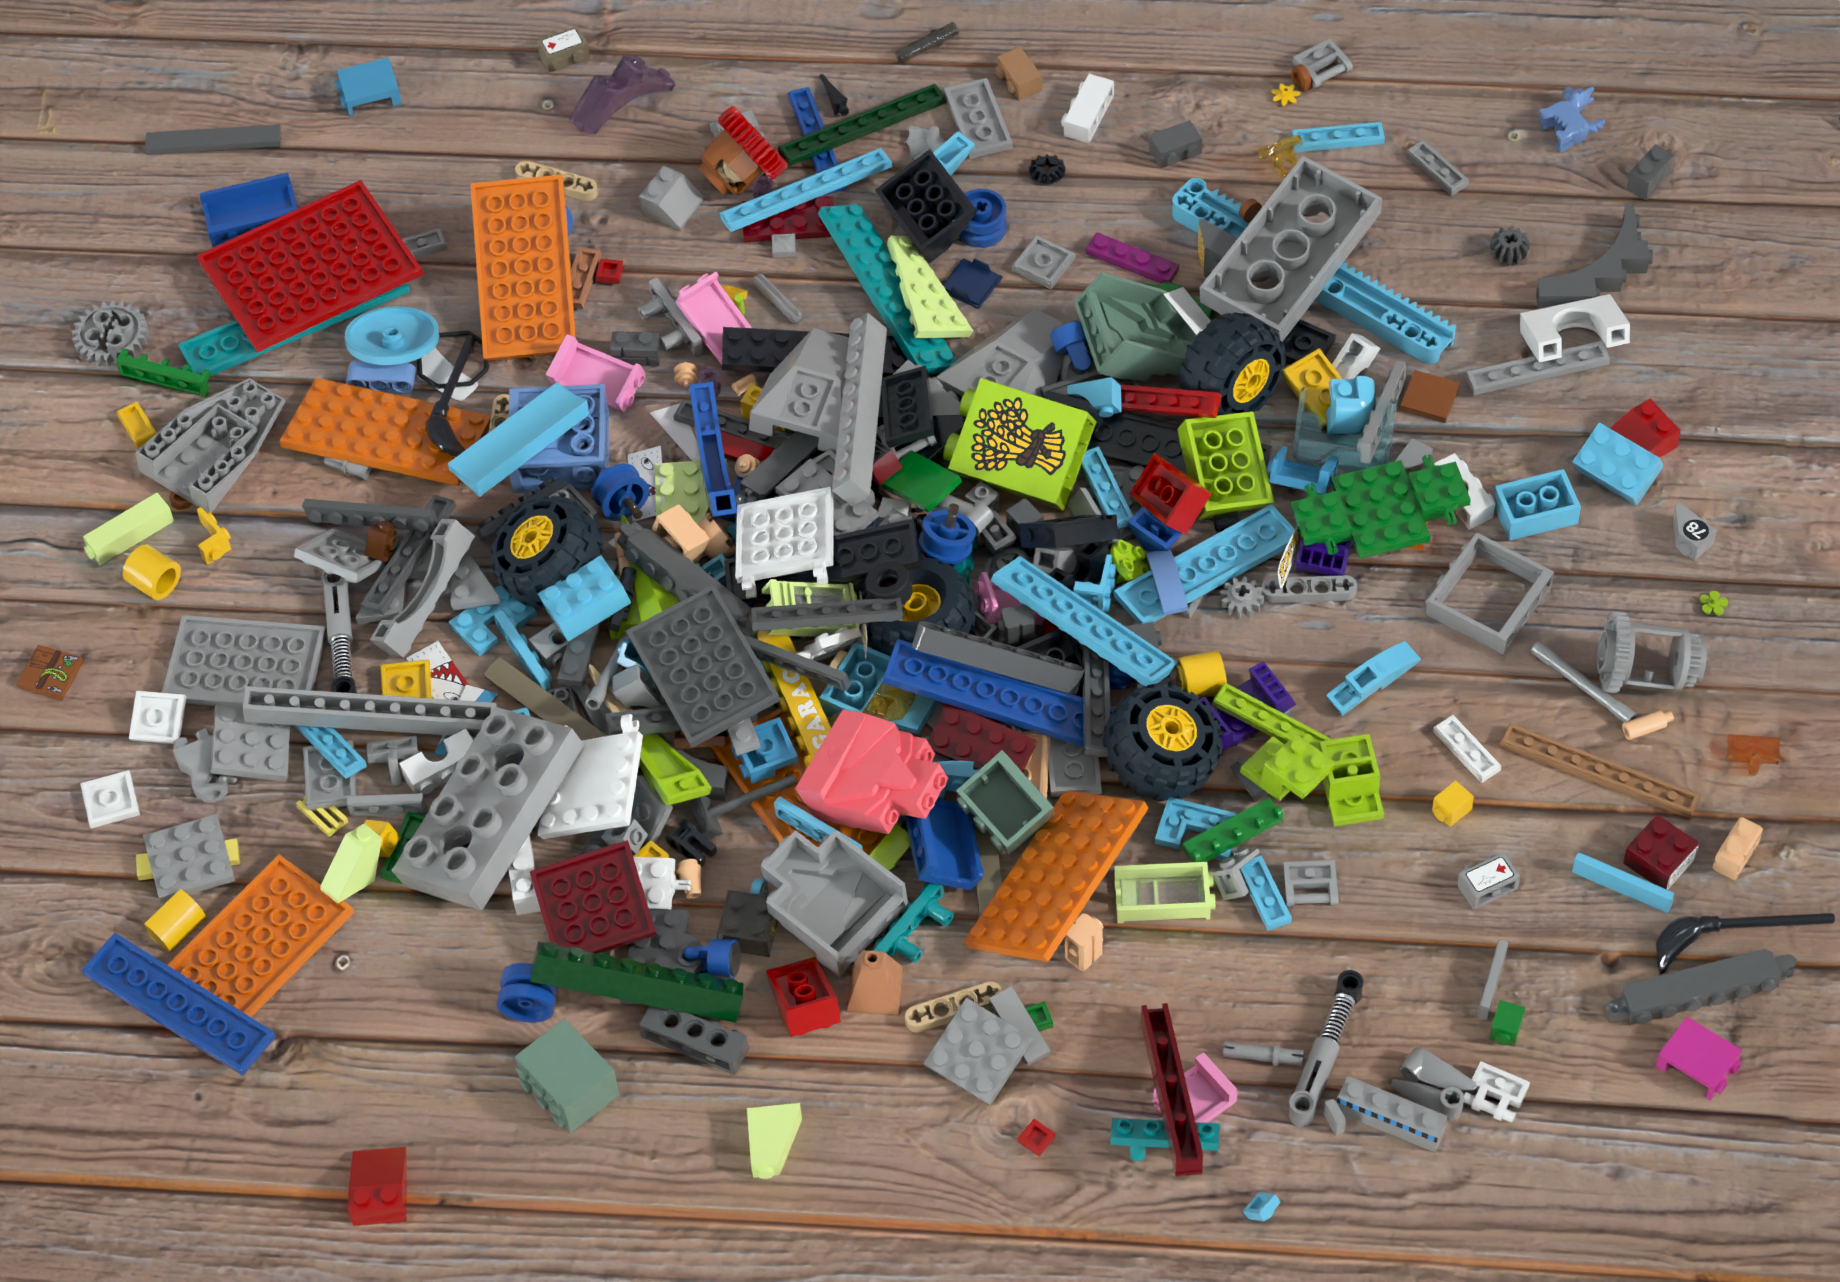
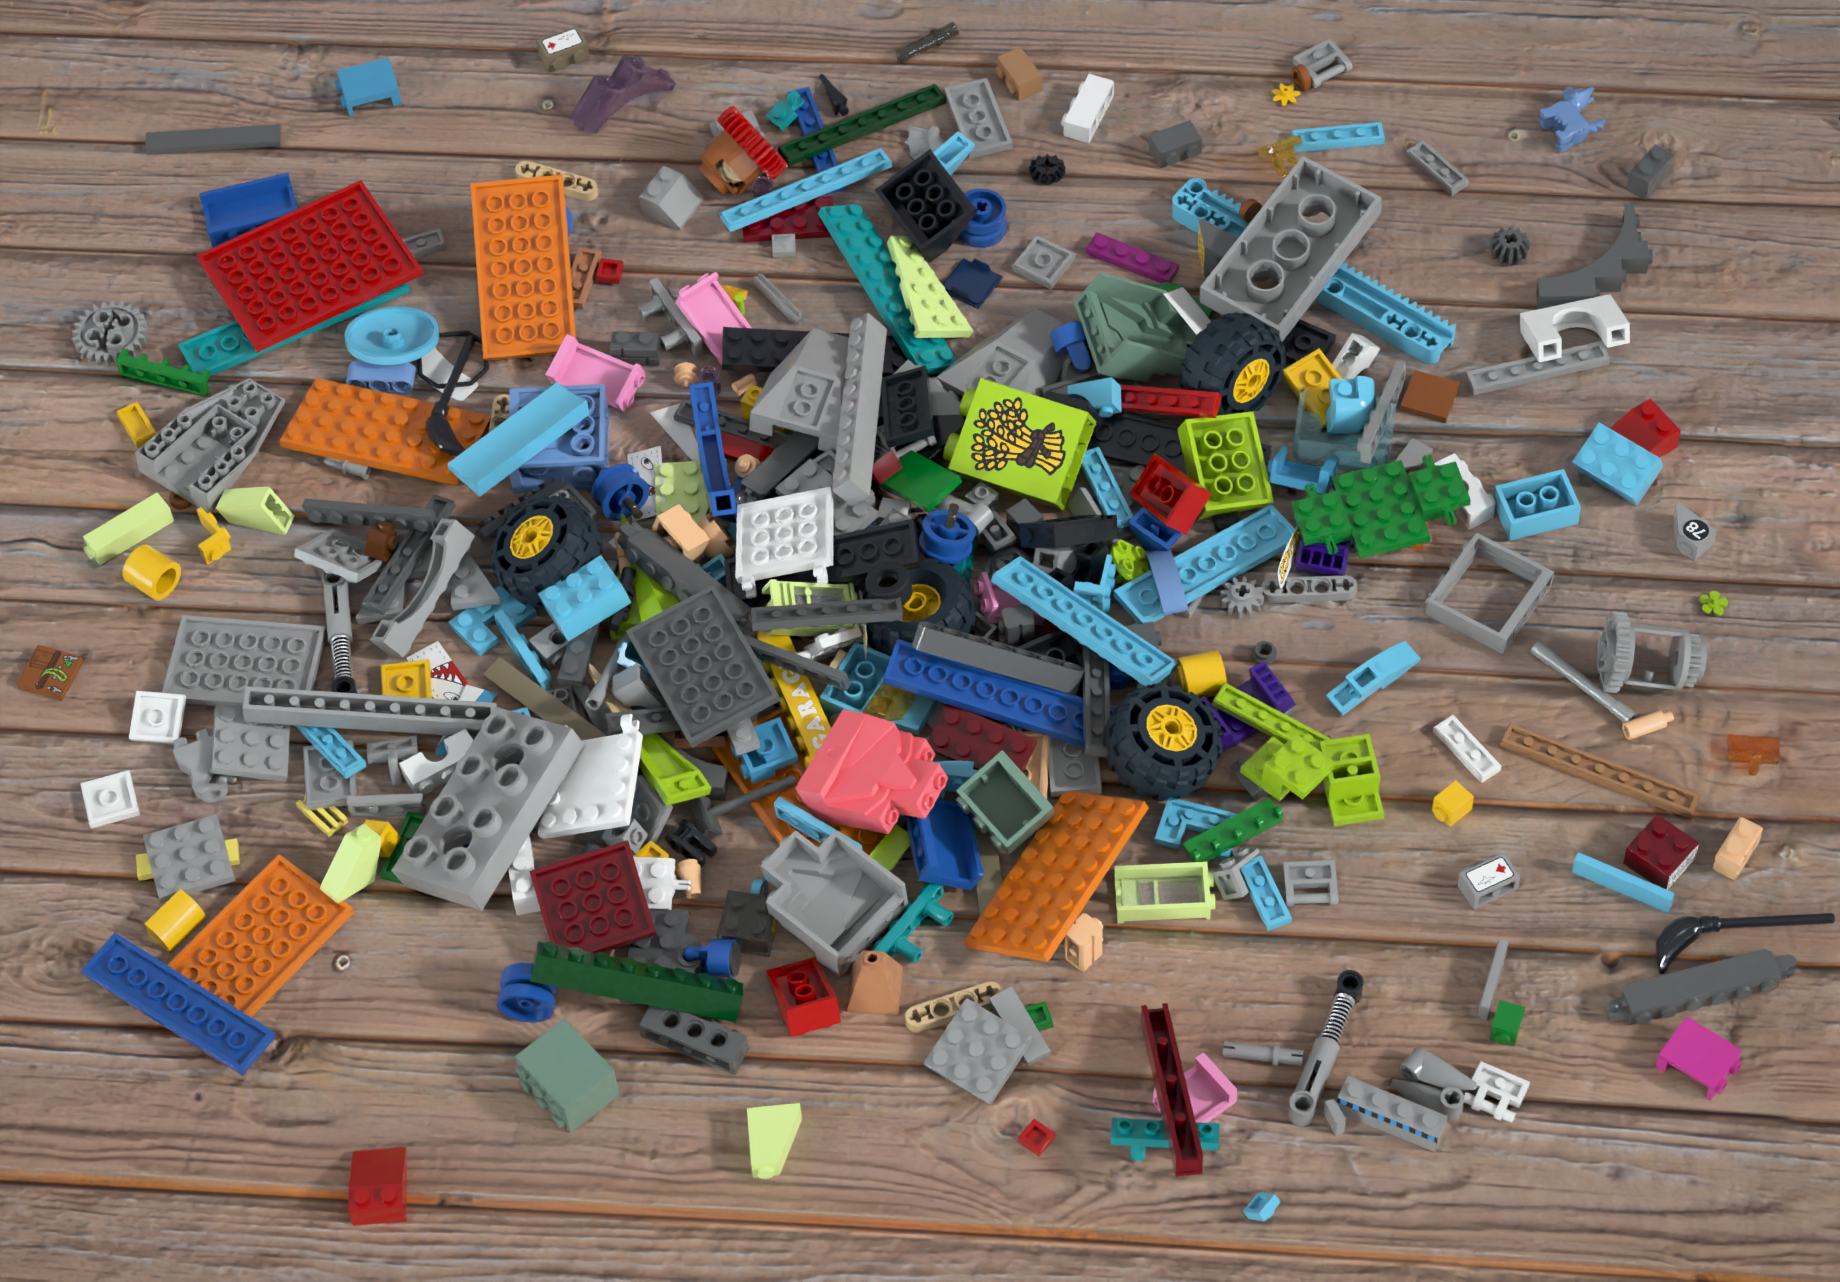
none -> yellowish green slope [216,486,295,535]
none -> teal plate [765,90,805,132]
none -> dark grey plate [1252,641,1277,665]

